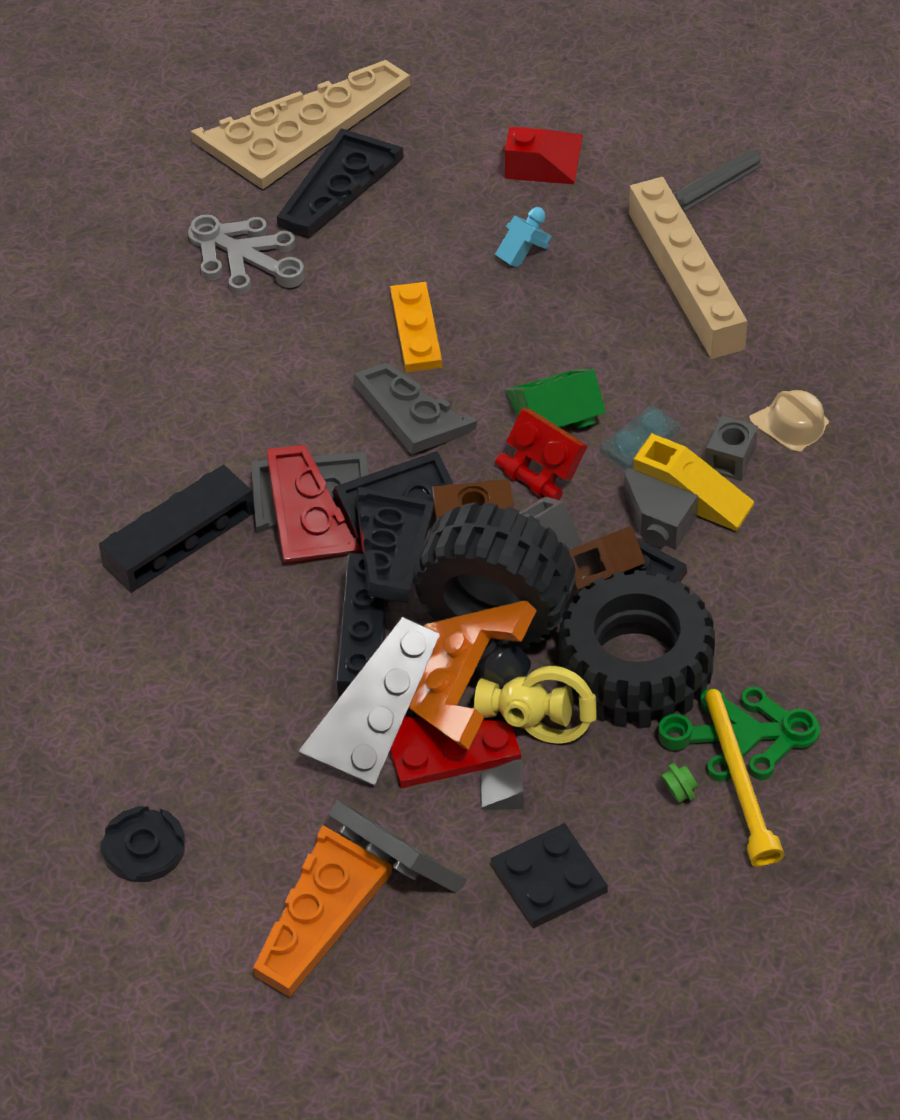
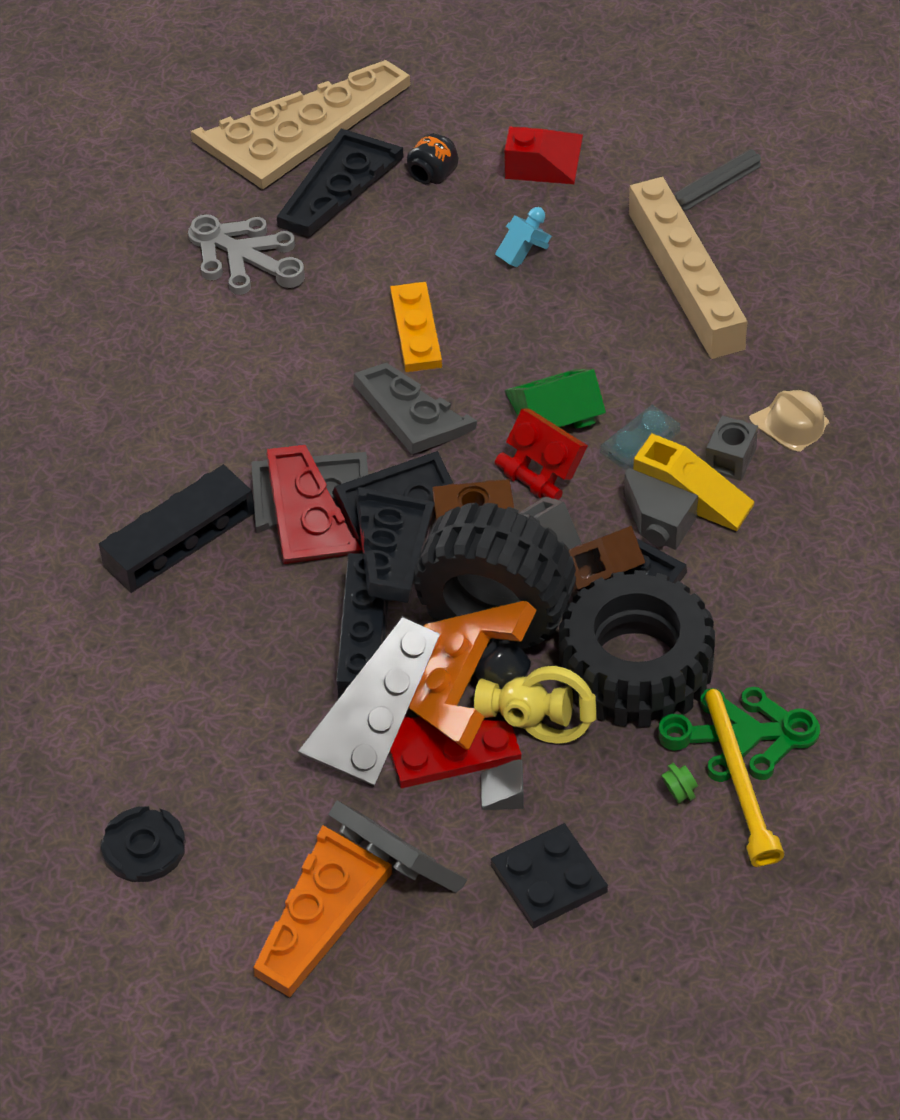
none -> black head [407,133,459,185]

